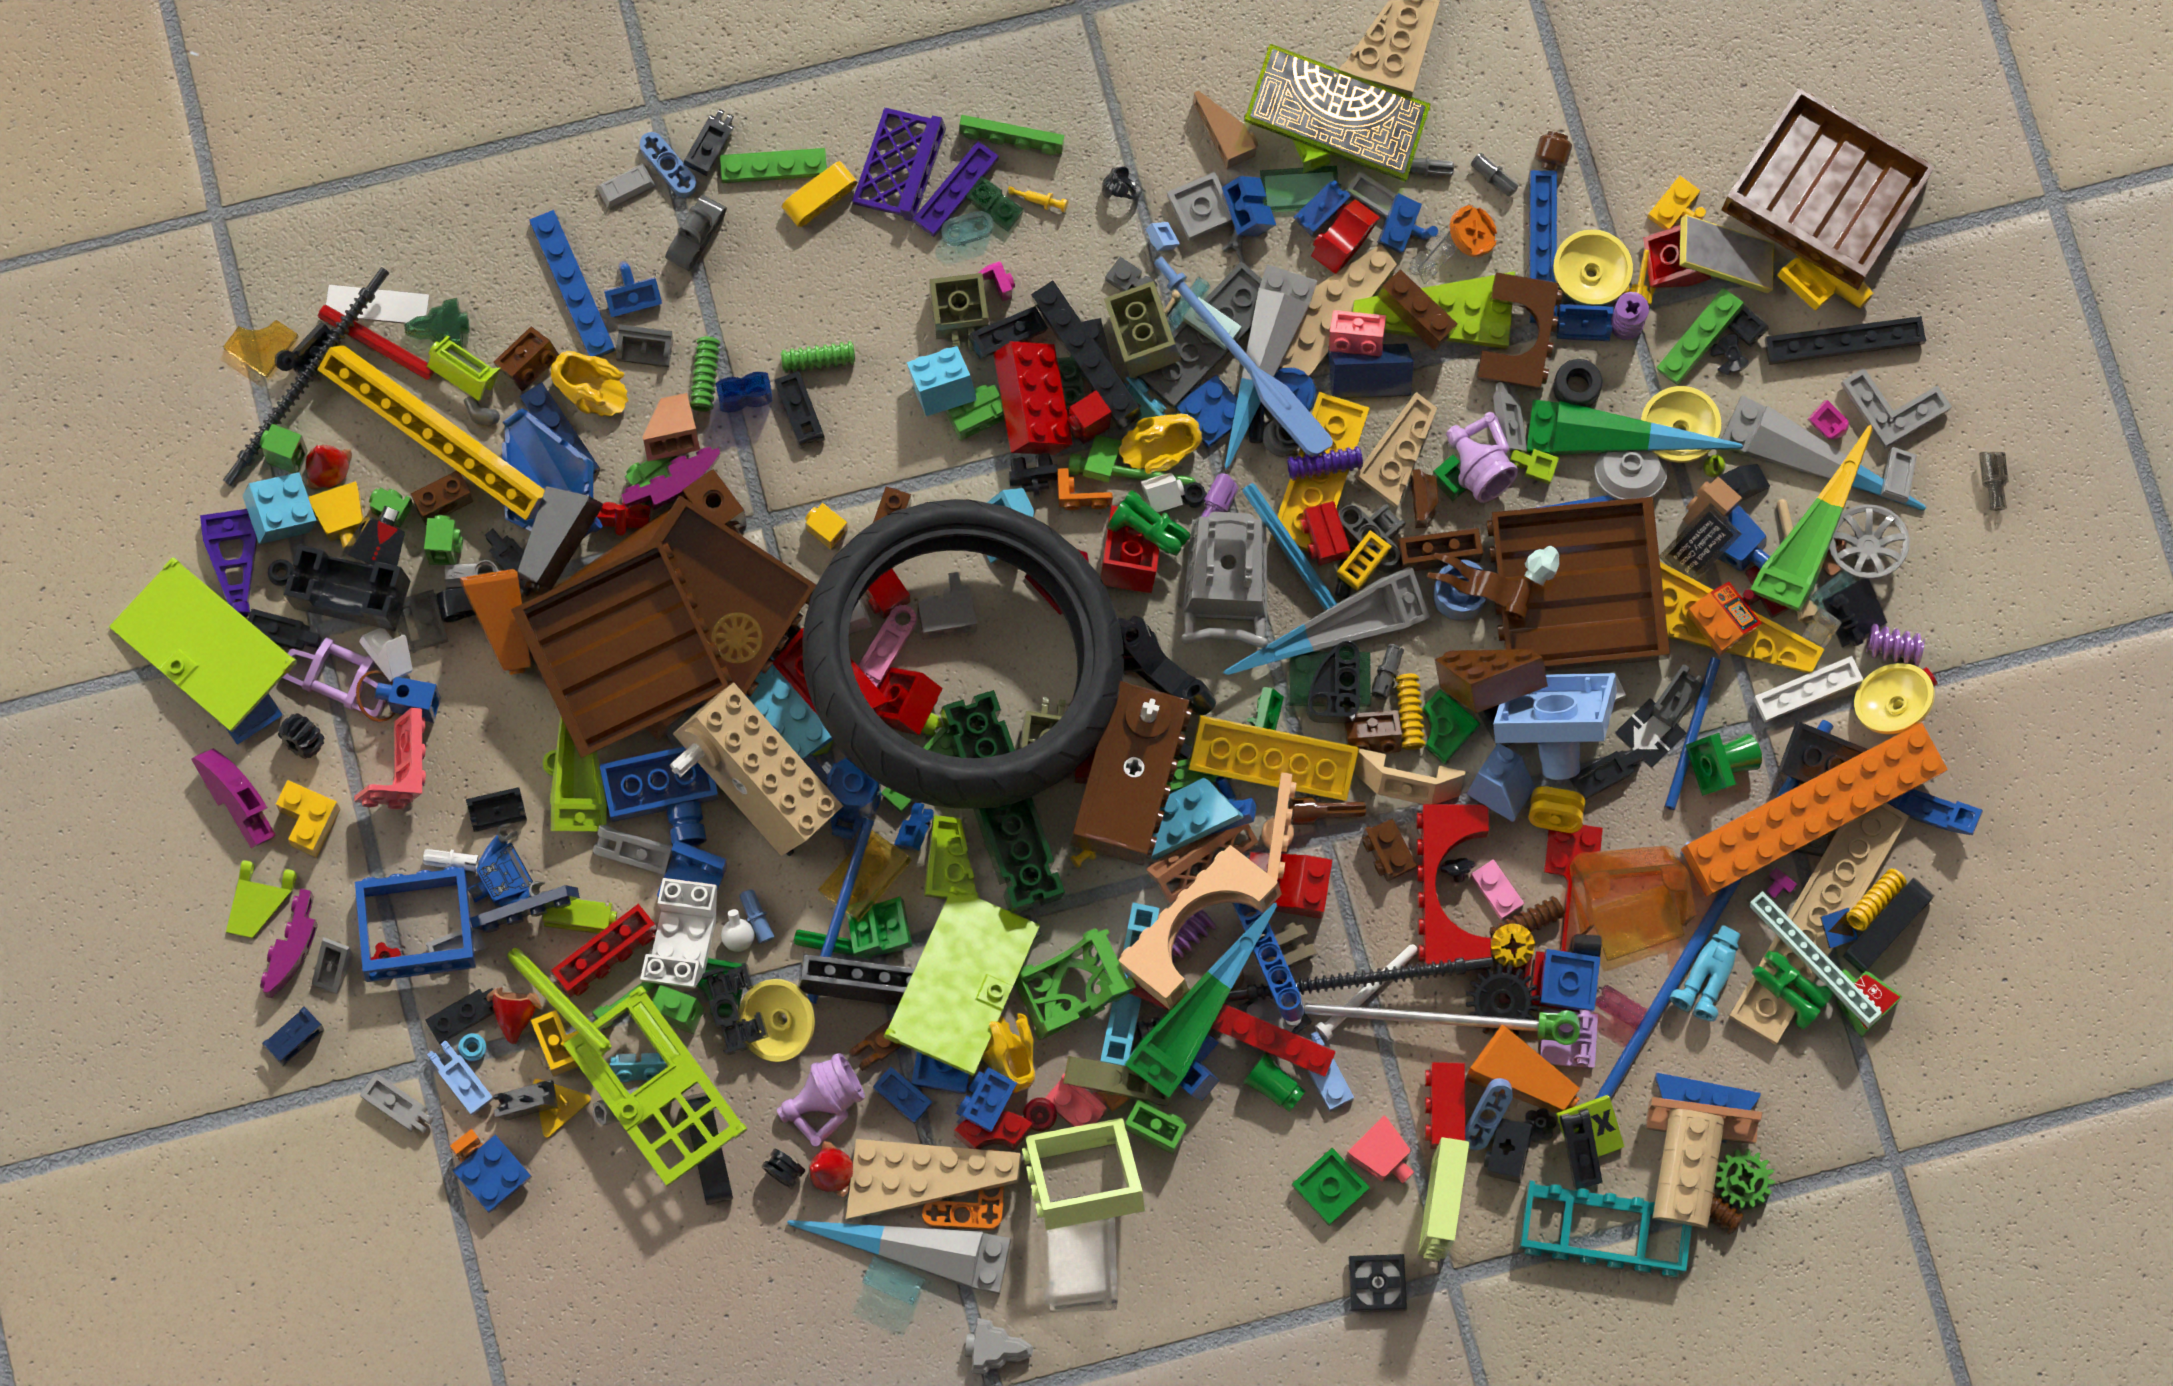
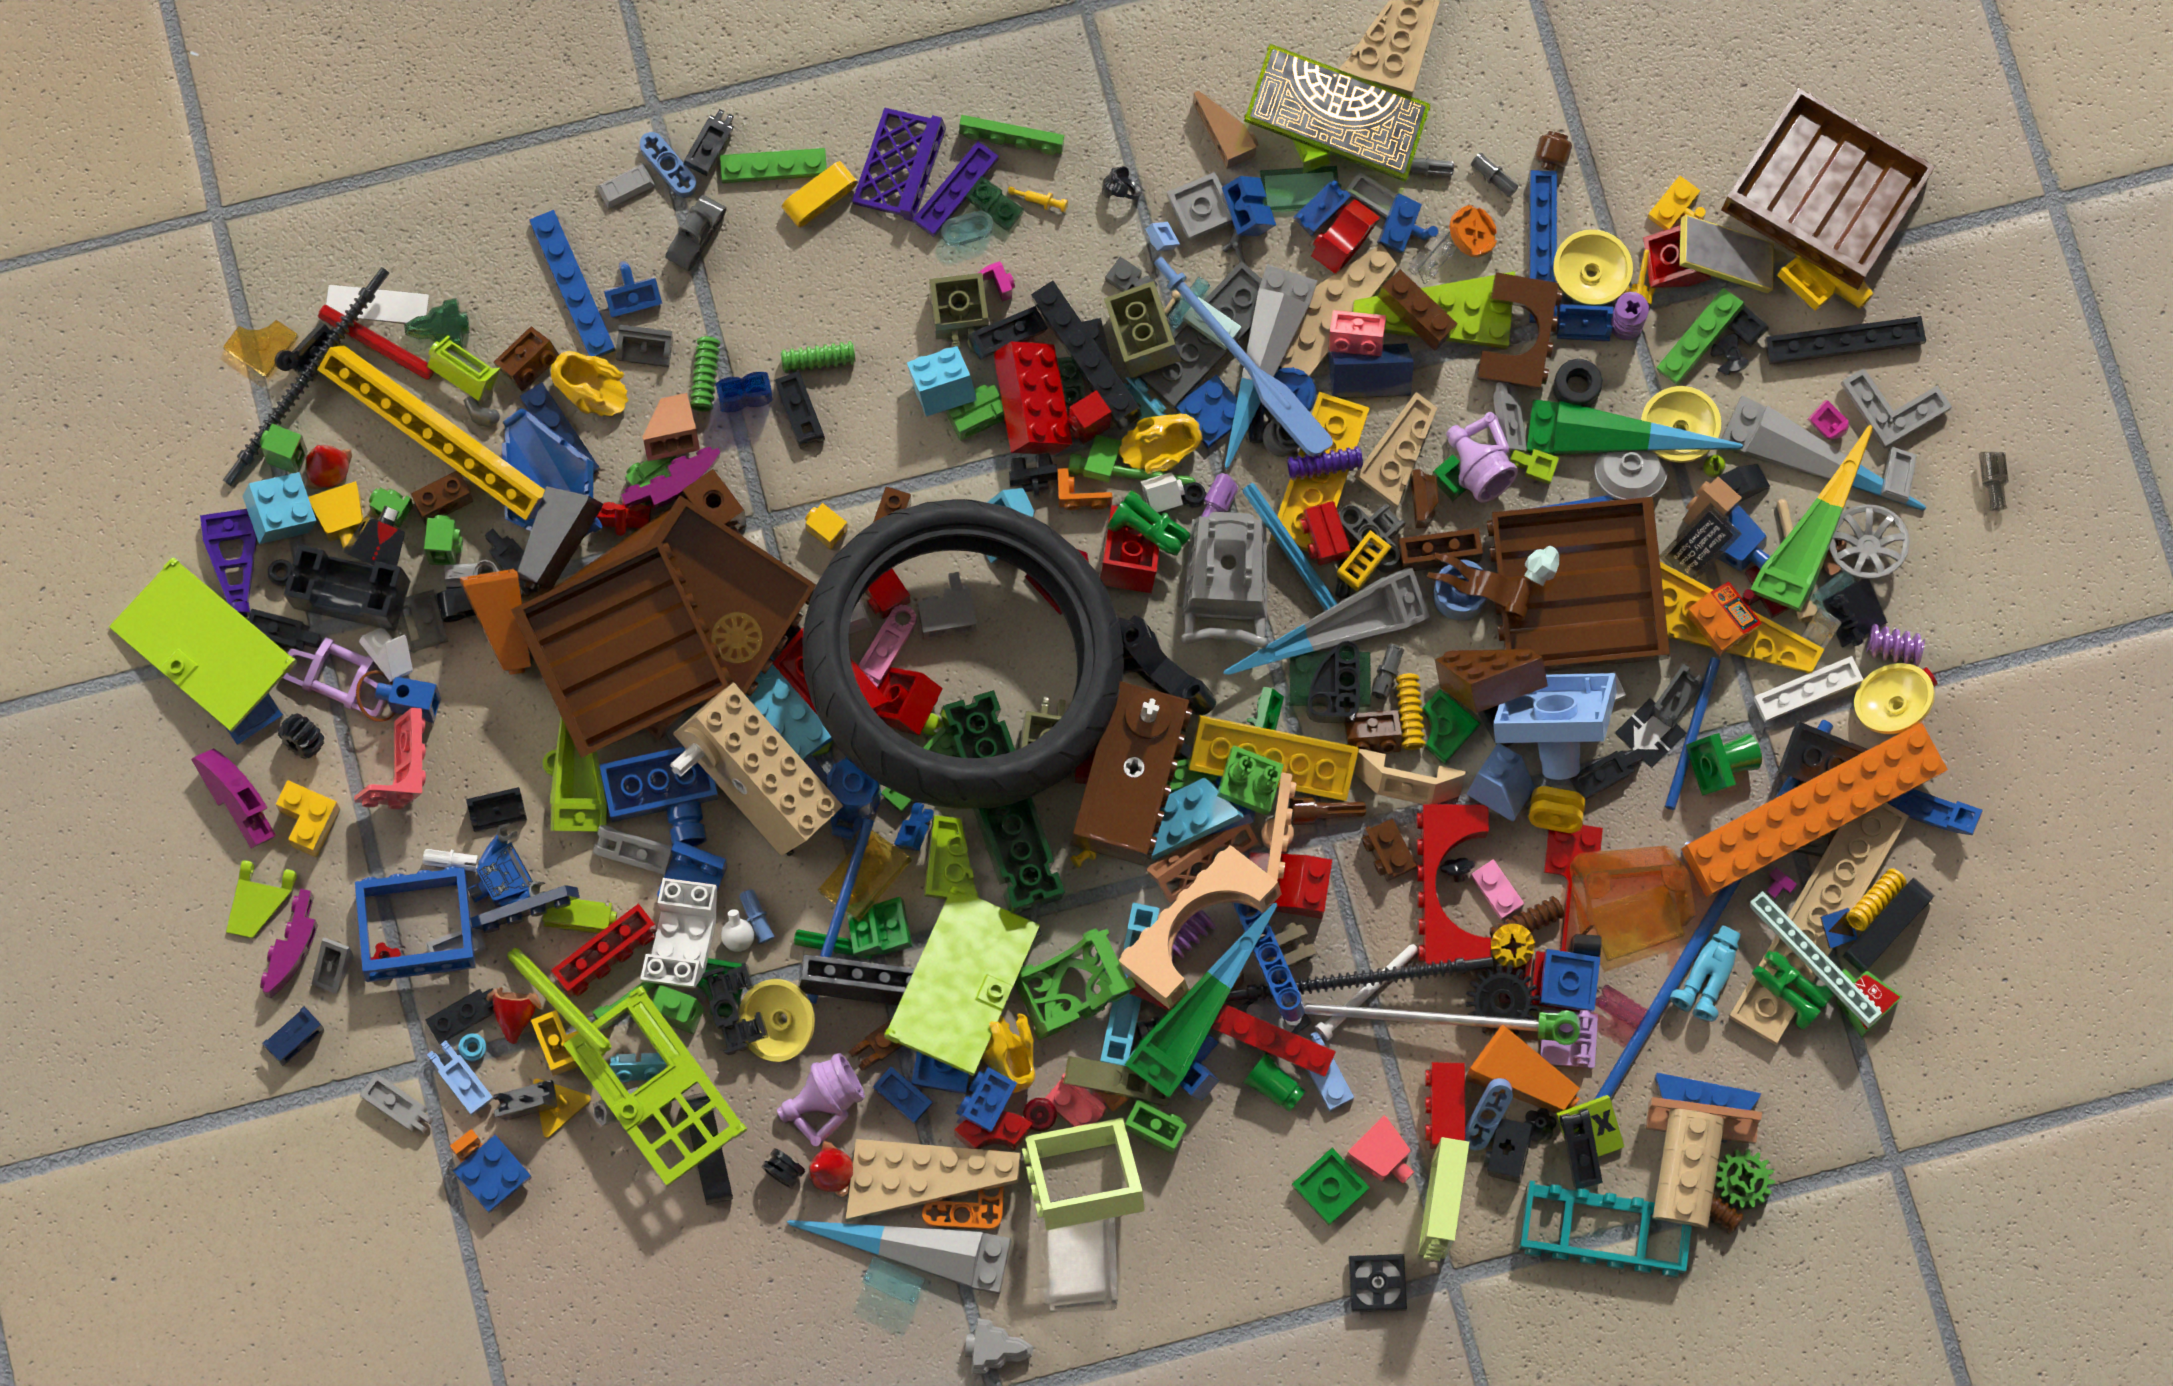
none -> bright green plate [1217,745,1284,815]

